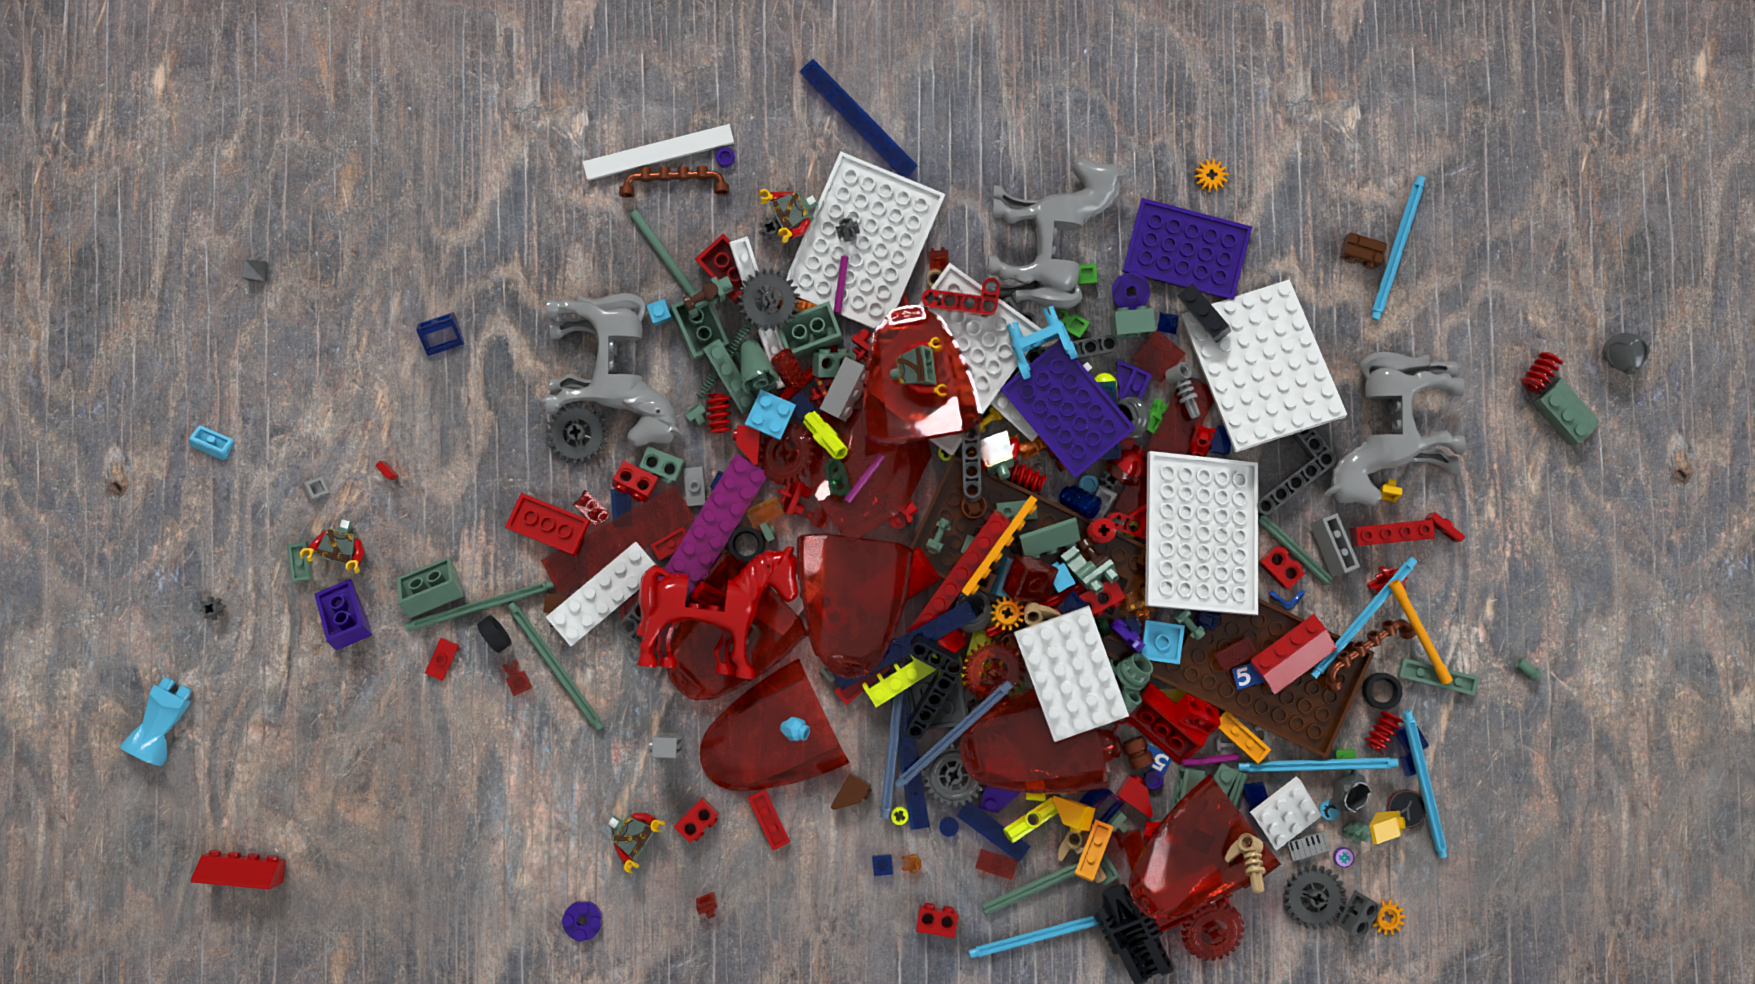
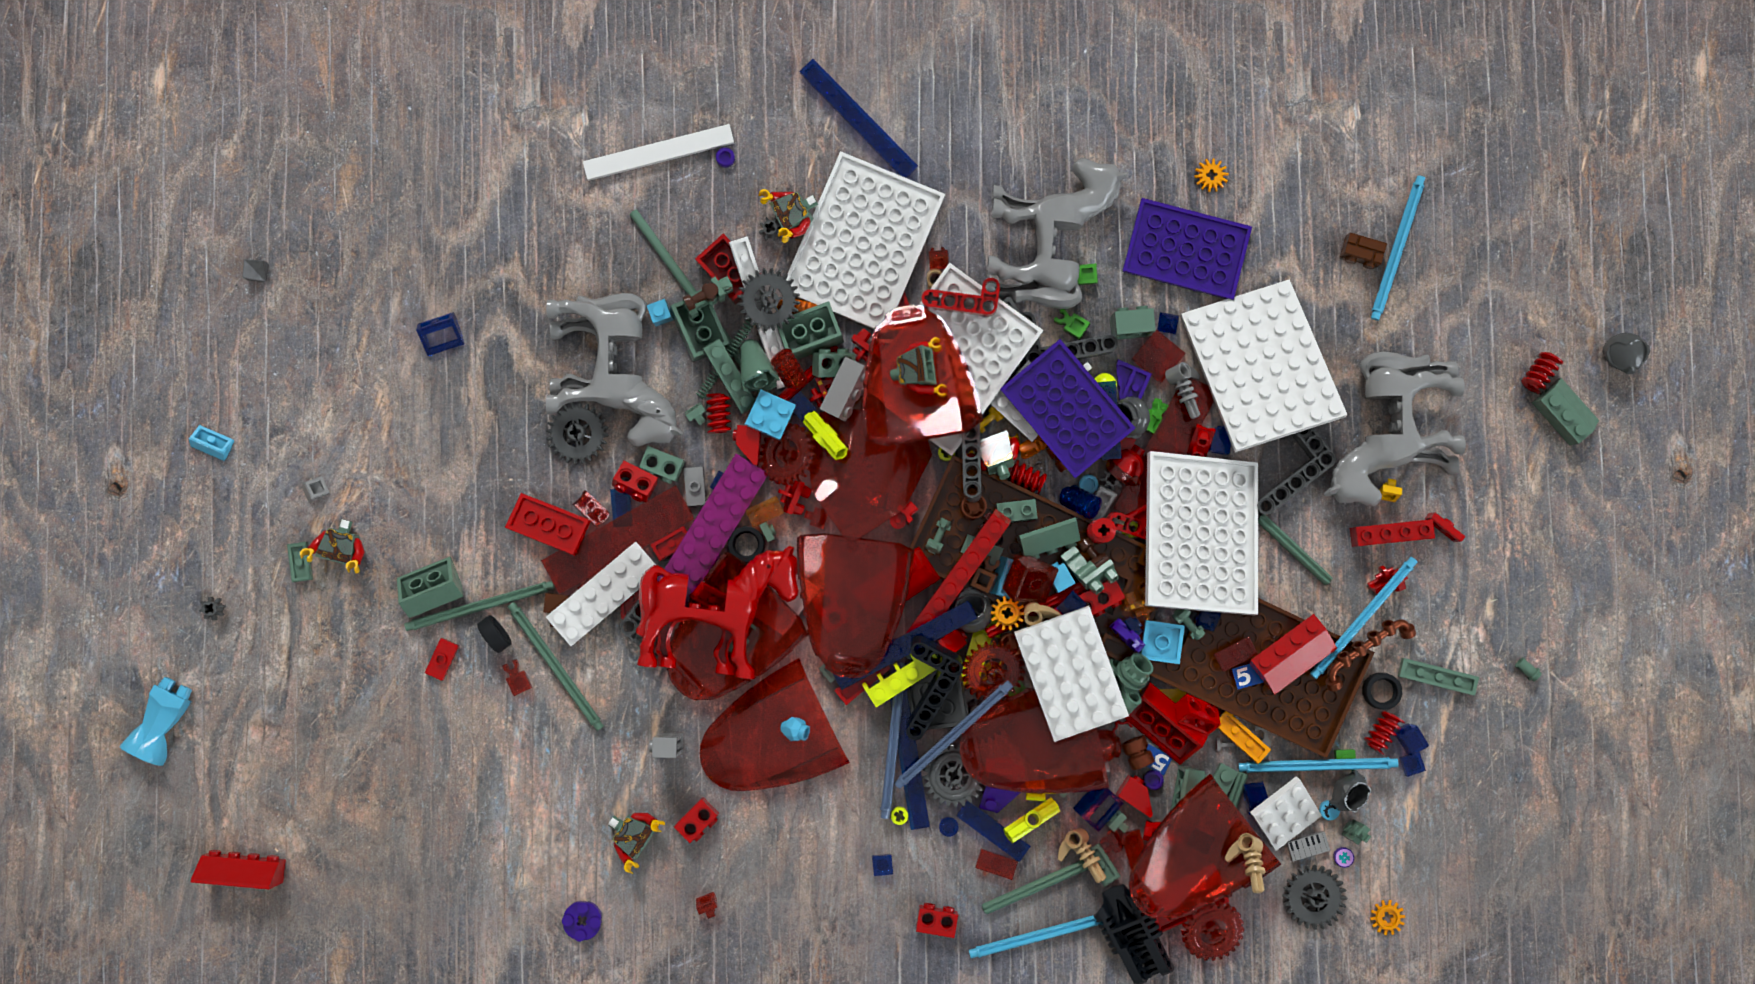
dark purple slope [314,579,372,651] -> none
red tile [376,460,399,480] -> none
copper bar [619,165,729,198] -> none
red plate [748,789,790,850] -> none
clear green plate [824,458,851,497] -> none
reddish brown slope [831,772,872,810] -> none
magenta bar [833,256,848,314] -> none
dark grey gear [836,218,860,242] -> none
magenta bar [844,454,885,504] -> none
clear orange plate [901,854,921,874] -> none
light orange plate [961,495,1037,596] -> none
medium azure connector [1006,306,1079,380] -> none
yellow slope [1053,795,1096,833] -> none
light orange plate [1074,819,1114,882] -> none
clear green tile [1095,617,1111,638] -> none
dark purple plate [1112,272,1150,310] -> none
black brick [1177,283,1231,343] -> none
magenta bar [1182,753,1239,767] -> none
red brick [1258,546,1305,590] -> none
blue piece [1268,589,1305,610] -> none
light grey brick [1310,513,1360,577] -> none
dark grey brick [1336,890,1382,940] -> none
yellow slope [1369,811,1405,844] -> none
black tile [1386,789,1426,829] -> none
light orange piece [1389,579,1453,685] -> none
medium azure piece [1403,710,1447,858] -> none

